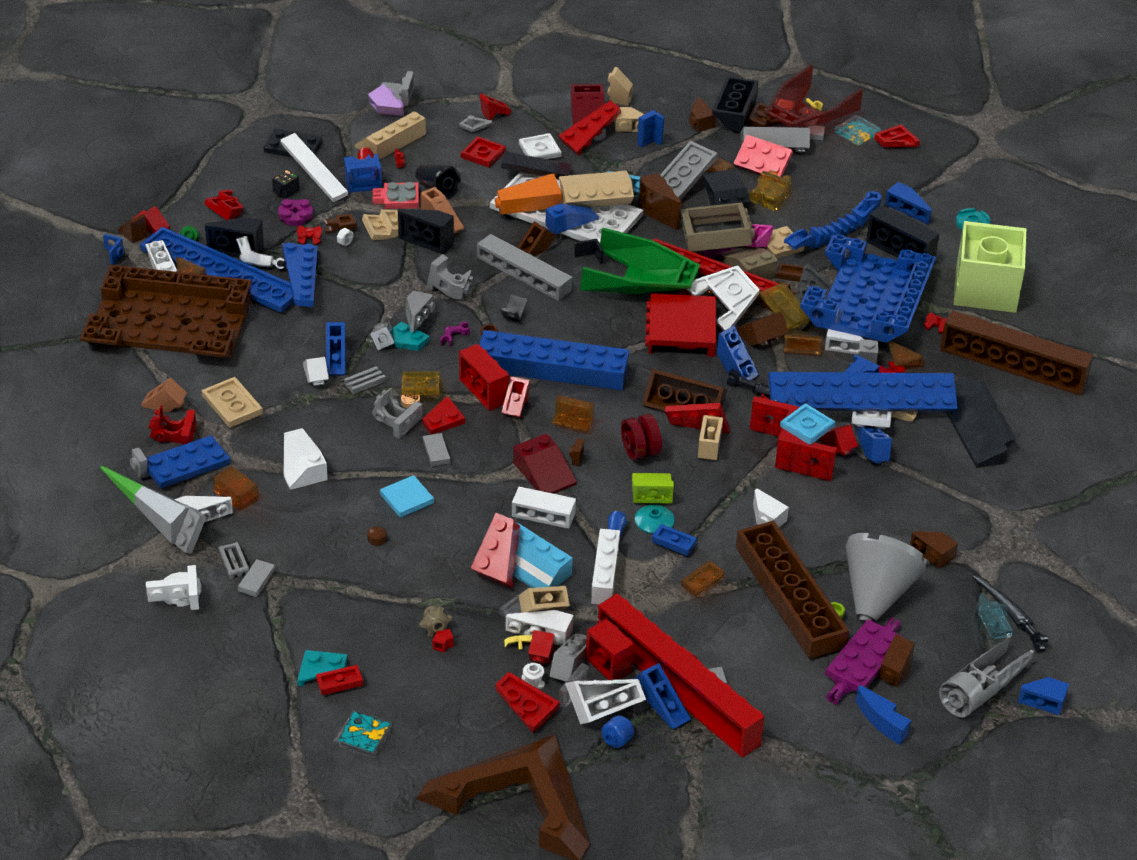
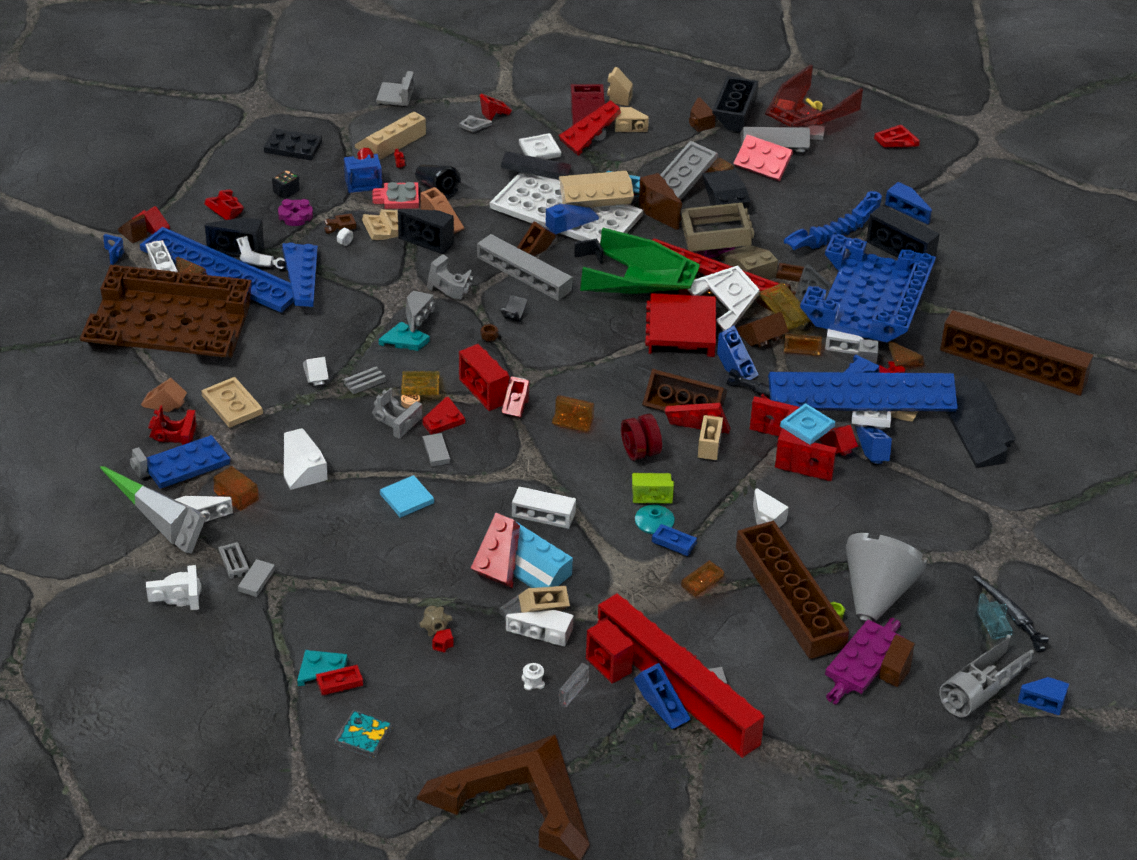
green plate [180,226,200,241] -> none
white tile [280,133,348,202] -> none
red piece [297,226,322,246] -> none
blue slope [326,322,346,376] -> none
reddish brown tile [367,526,386,545] -> none
lavender slope [368,84,404,116] -> none
light grey bracket [370,322,394,350] -> none
magenta arm [440,322,470,347] -> none
red tile [460,136,506,168] -> none
blue brick [479,330,629,390] -> none
orange slope [495,174,562,215] -> none
red wing [495,672,560,733] -> none
light yellow piece [504,635,532,650] -> none
dark red slope [513,433,577,494] -> none
red brick [528,630,556,665] -> none
light grey slope [549,634,587,682] -> none
white wedge [566,679,646,724] -> none
reddish brown plate [569,438,584,466] -> none
white brick [591,529,620,604] -> none
blue head [602,716,634,748] -> none
blue cone [608,511,627,537] -> none
blue bracket [637,110,665,147] -> none
reddish brown slope [747,101,785,127] -> none
clear yellow hips [748,170,792,211] -> none
dark pink slope [748,224,774,247] -> none
tan plate [763,226,805,259] -> none
clear tile [834,115,881,146] -> none
blue slope [856,685,911,745] -> none
reddish brown slope [910,531,958,568] -> none
red piece [924,313,947,334] -> none
yellowish green piece [953,221,1026,313] -> none
teal tile [955,208,991,230] -> none

